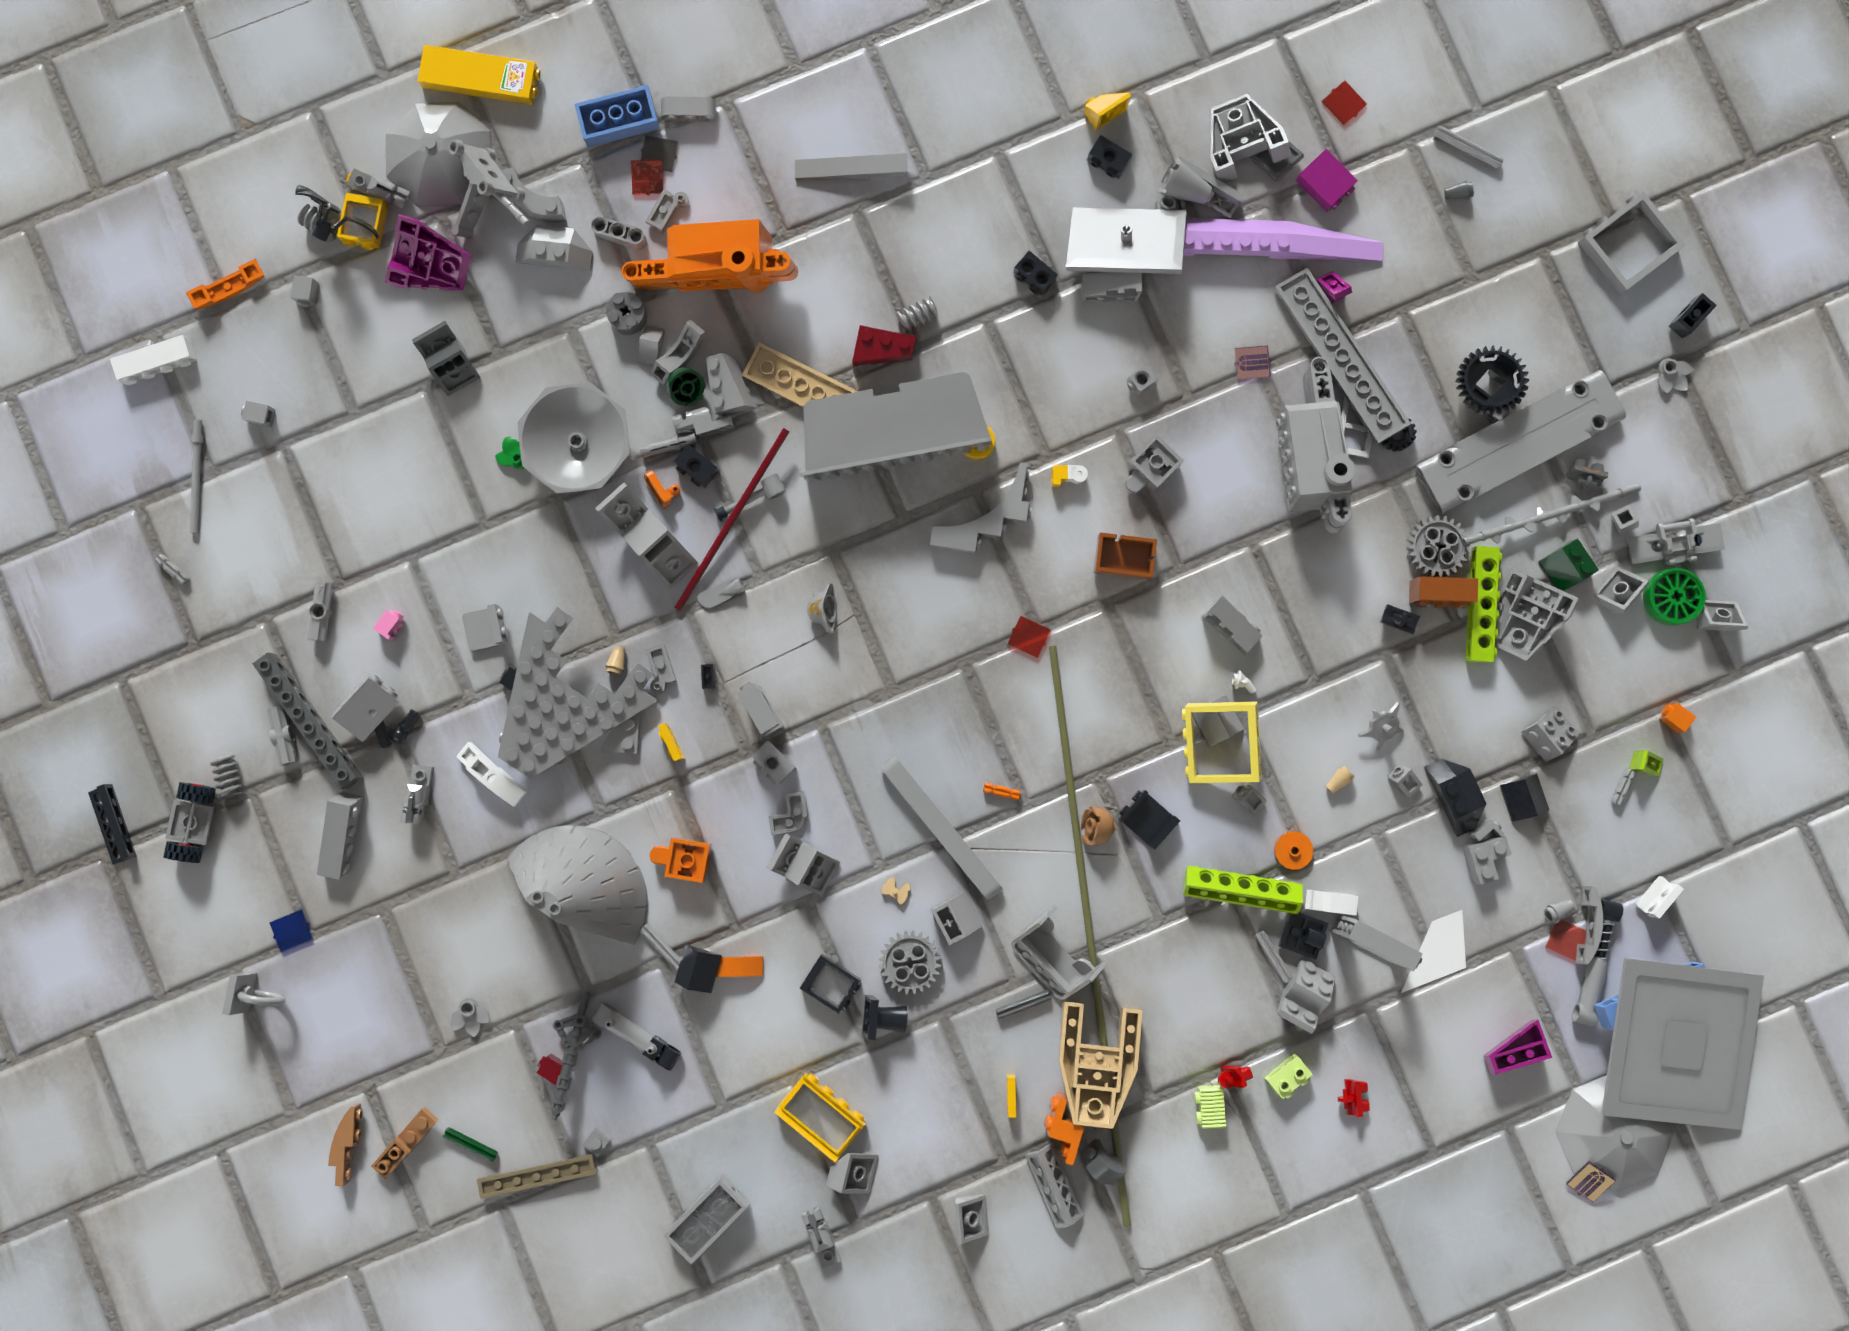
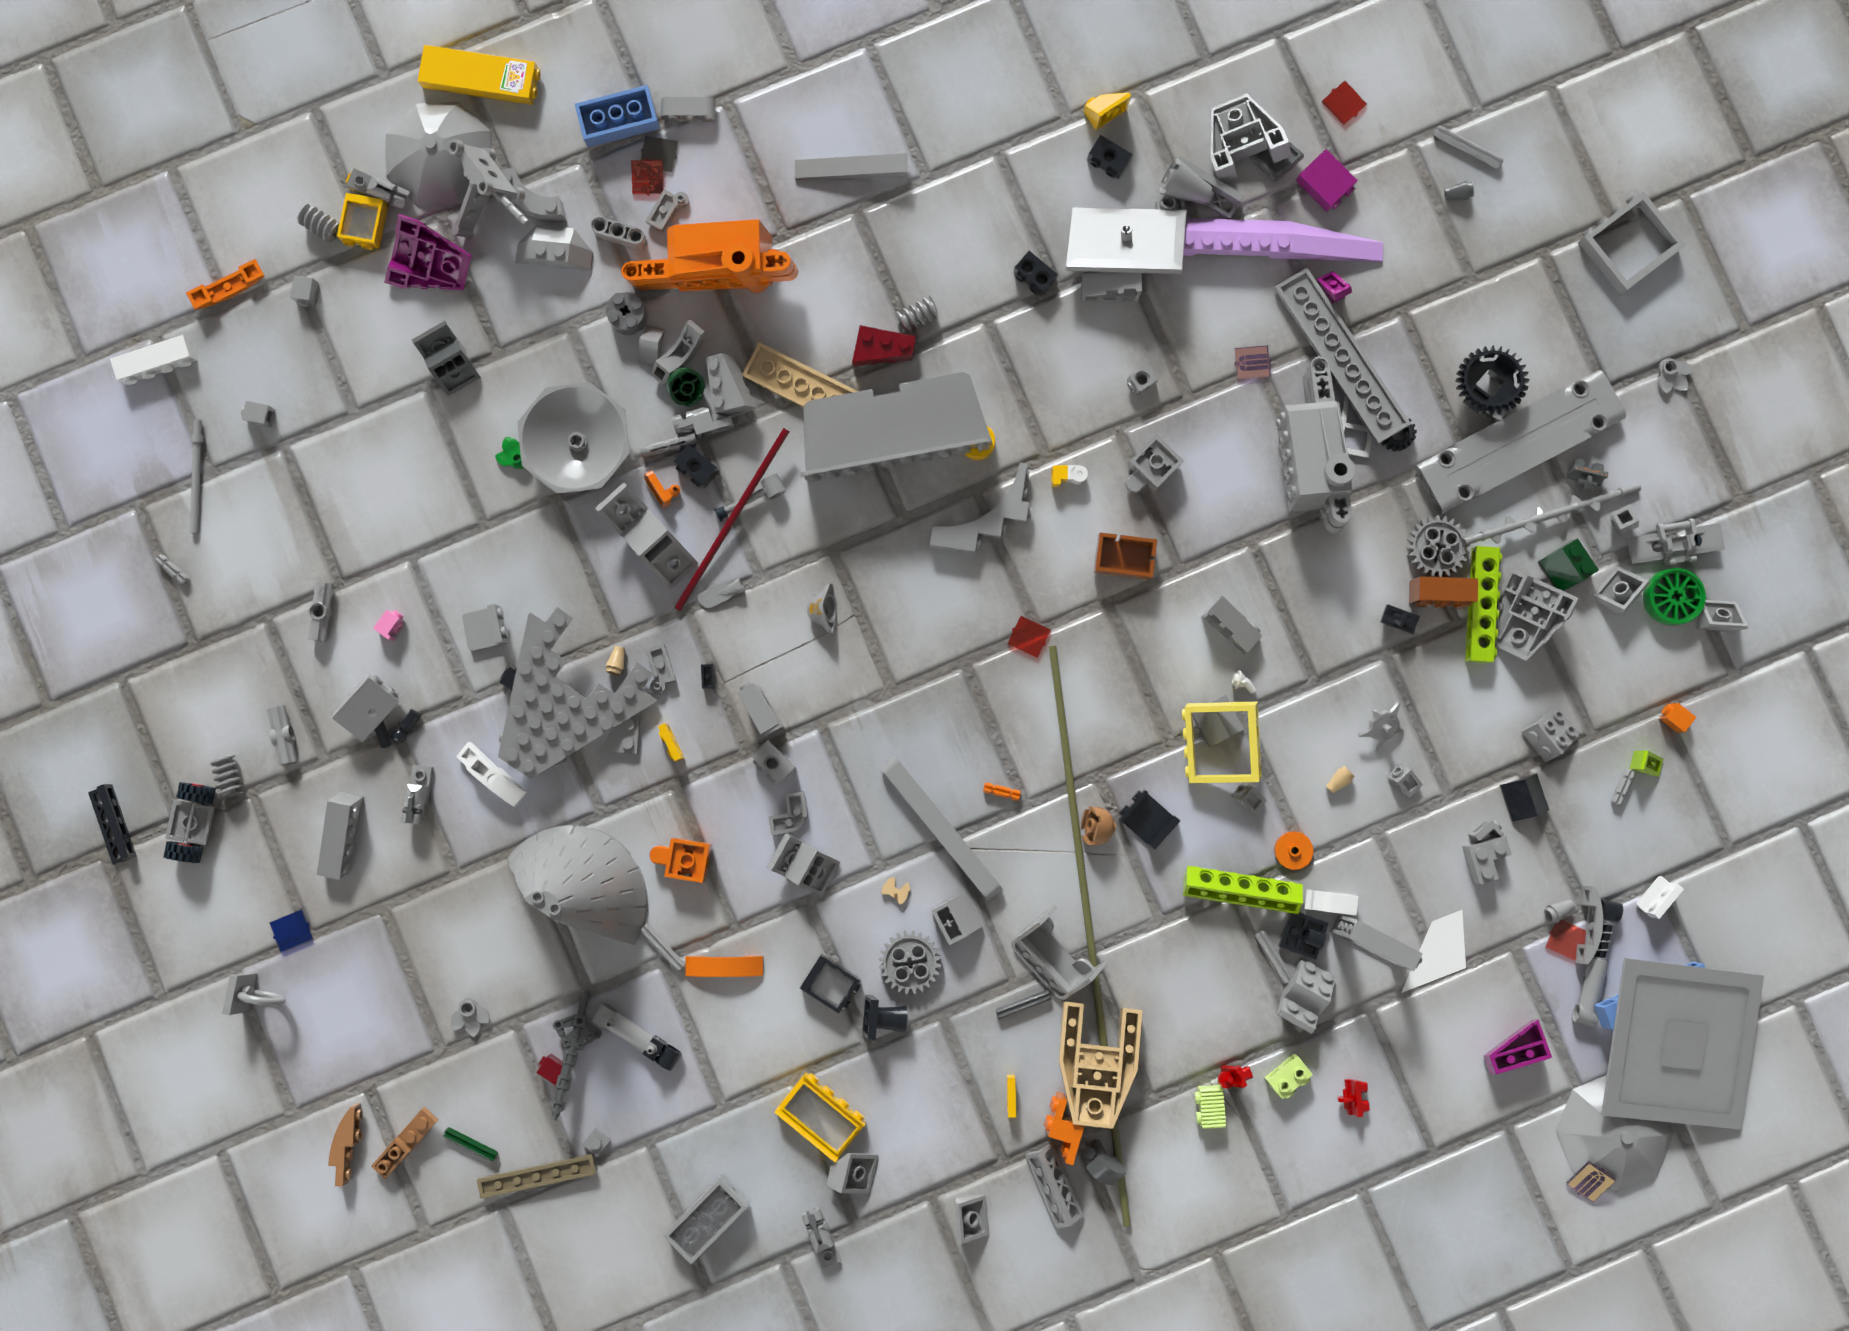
dark grey brick [252,652,363,789] -> none
black plant [295,185,379,242] -> none
black slope [675,944,722,993] -> none
black wedge [1424,759,1487,837] -> none
black brick [1668,293,1717,339] -> none

